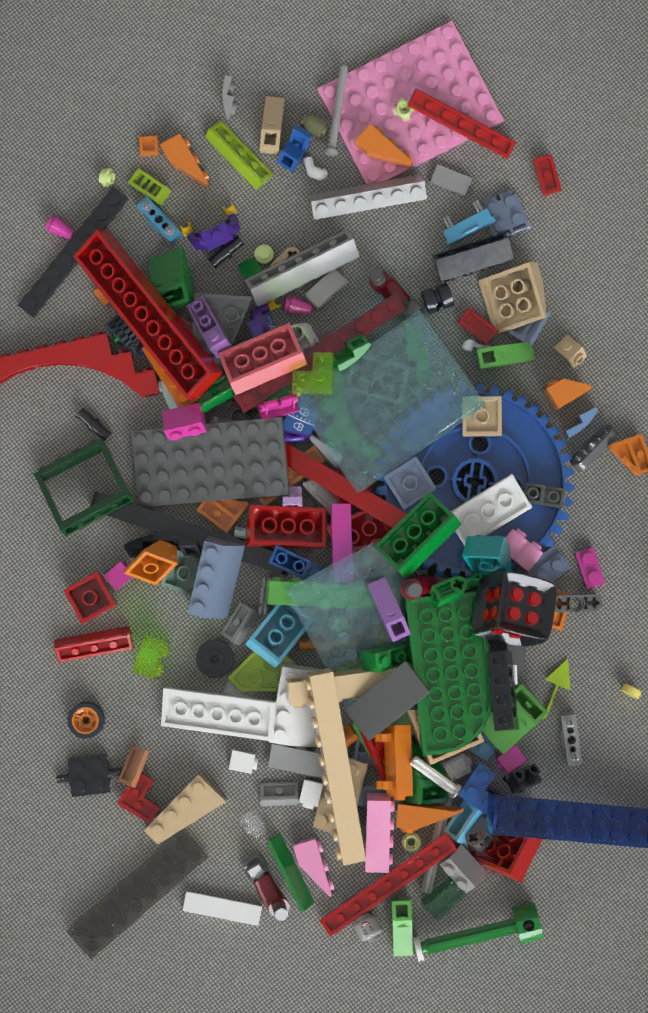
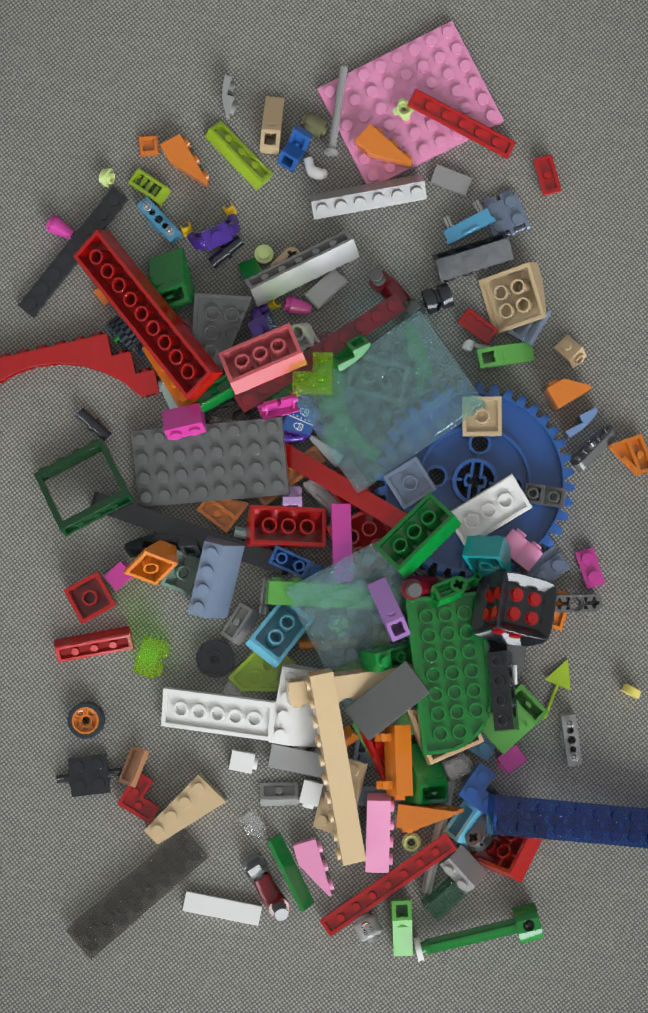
medium lavender slope [187,296,233,358] -> none
white axle [410,756,461,798] -> none
black hips [503,763,542,794] -> none

